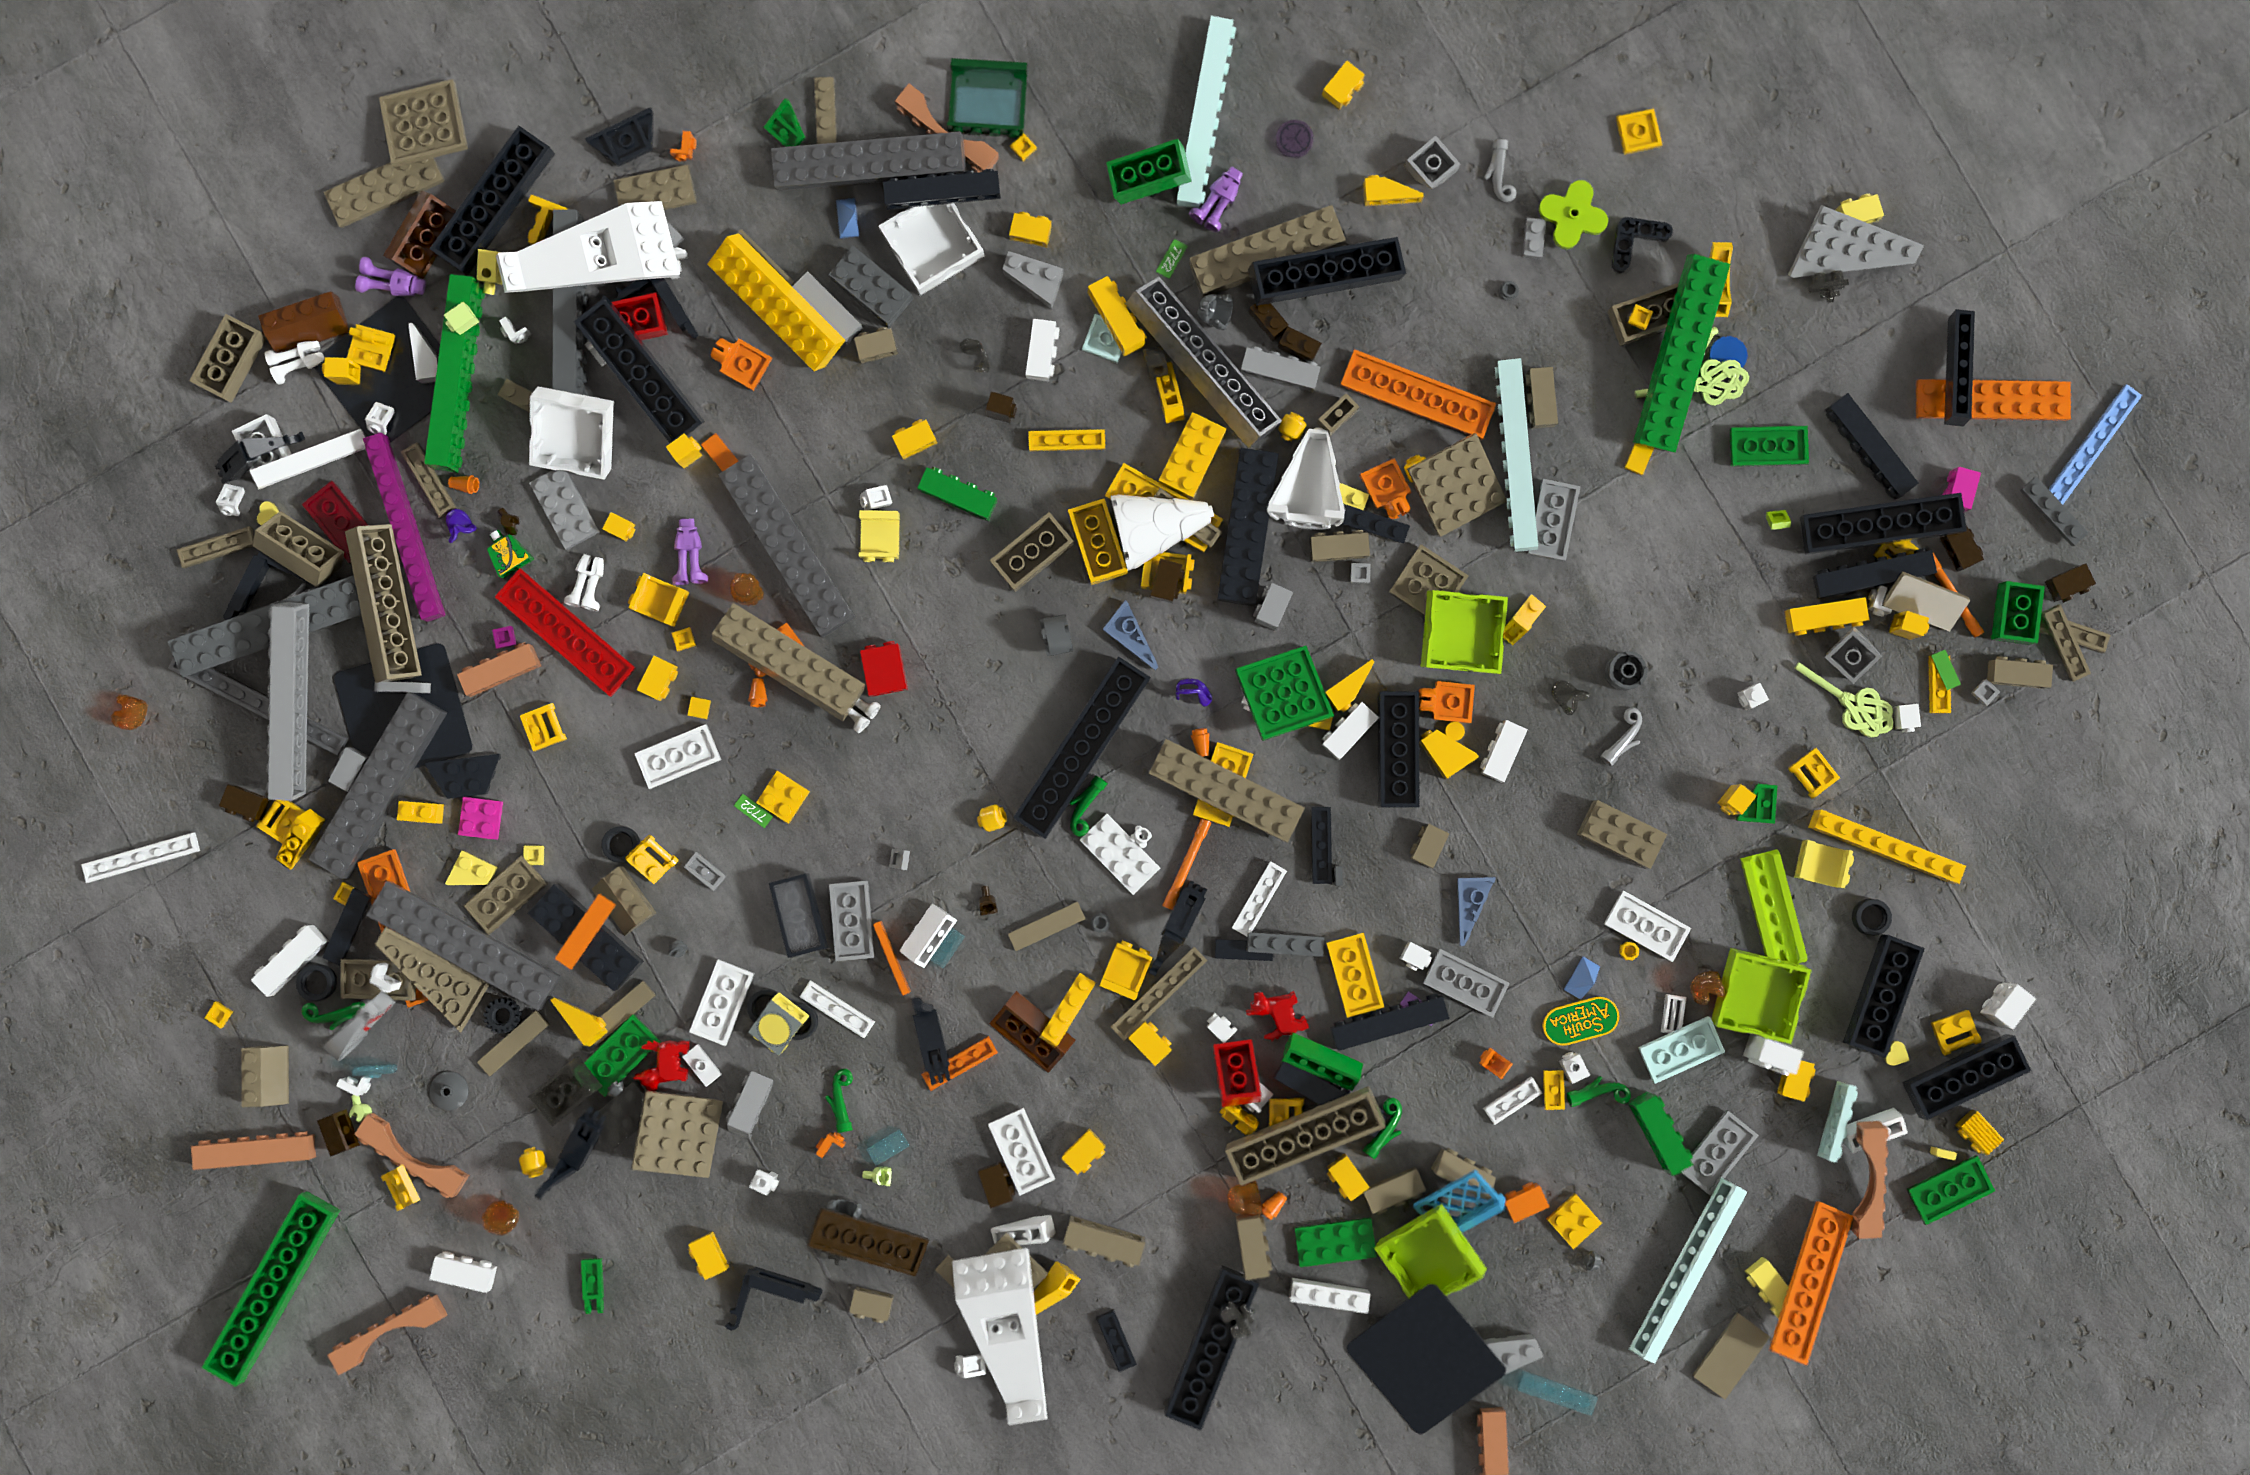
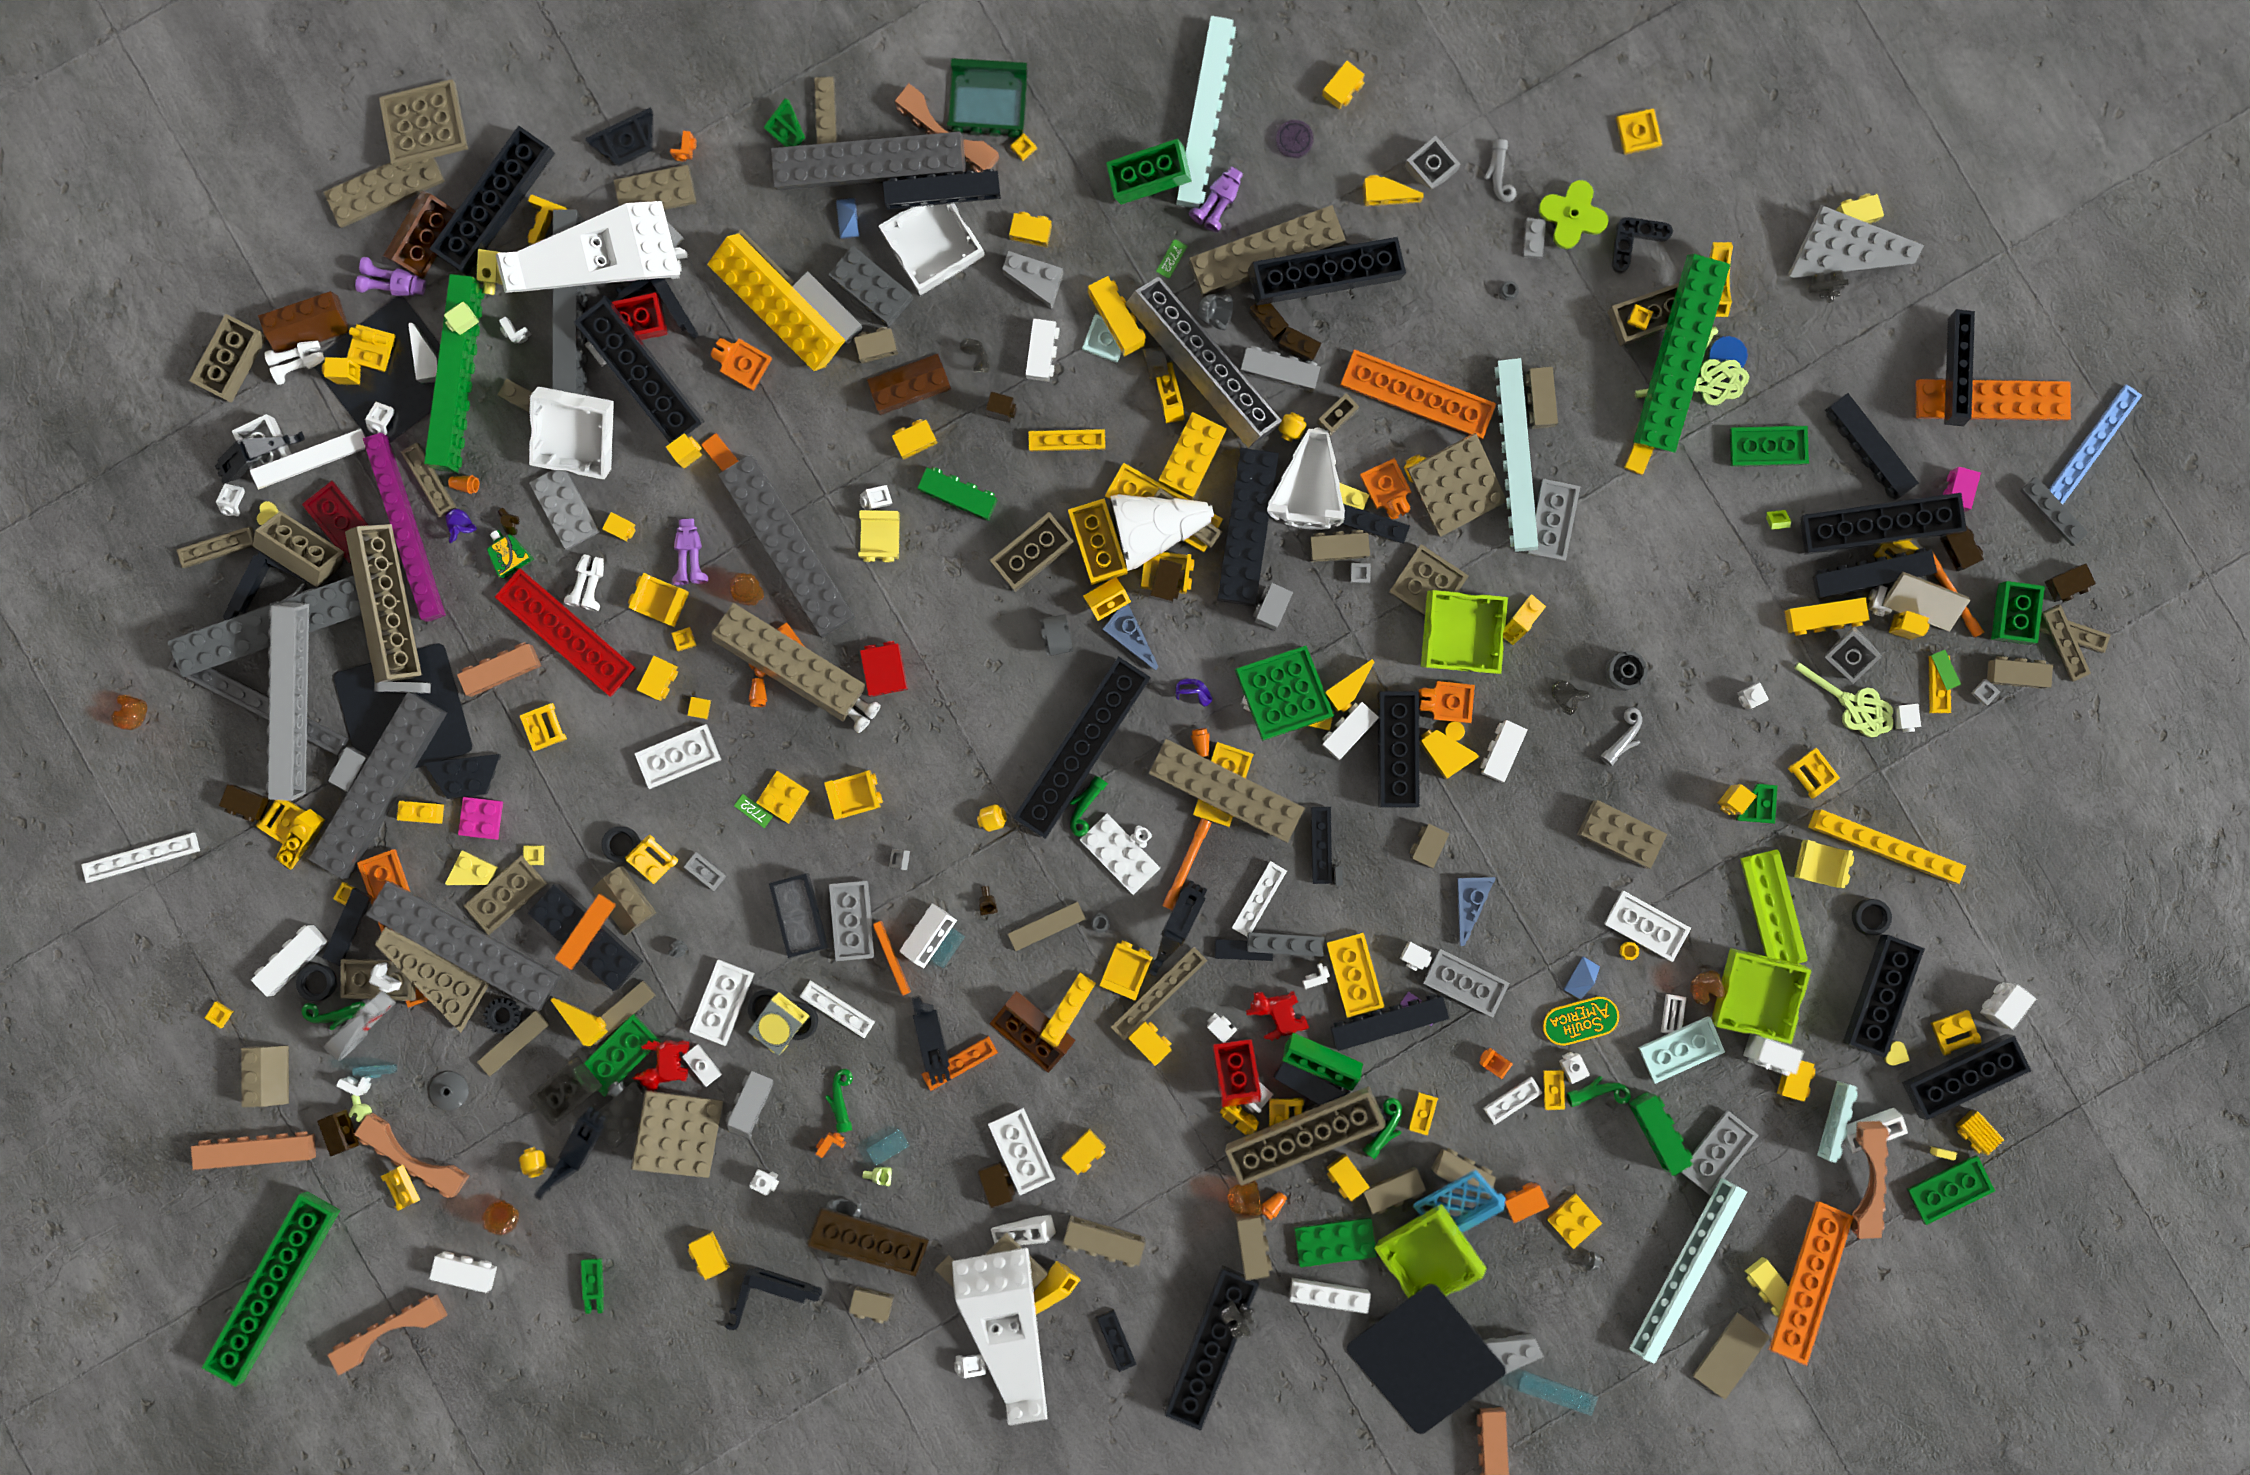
magenta tile [492,626,517,649] -> none
none -> yellow panel [824,770,883,820]
none -> reddish brown slope [867,354,951,415]
none -> yellow brick [1083,577,1131,621]
none -> white bracket [1302,963,1329,989]
none -> yellow plate [1408,1092,1438,1136]

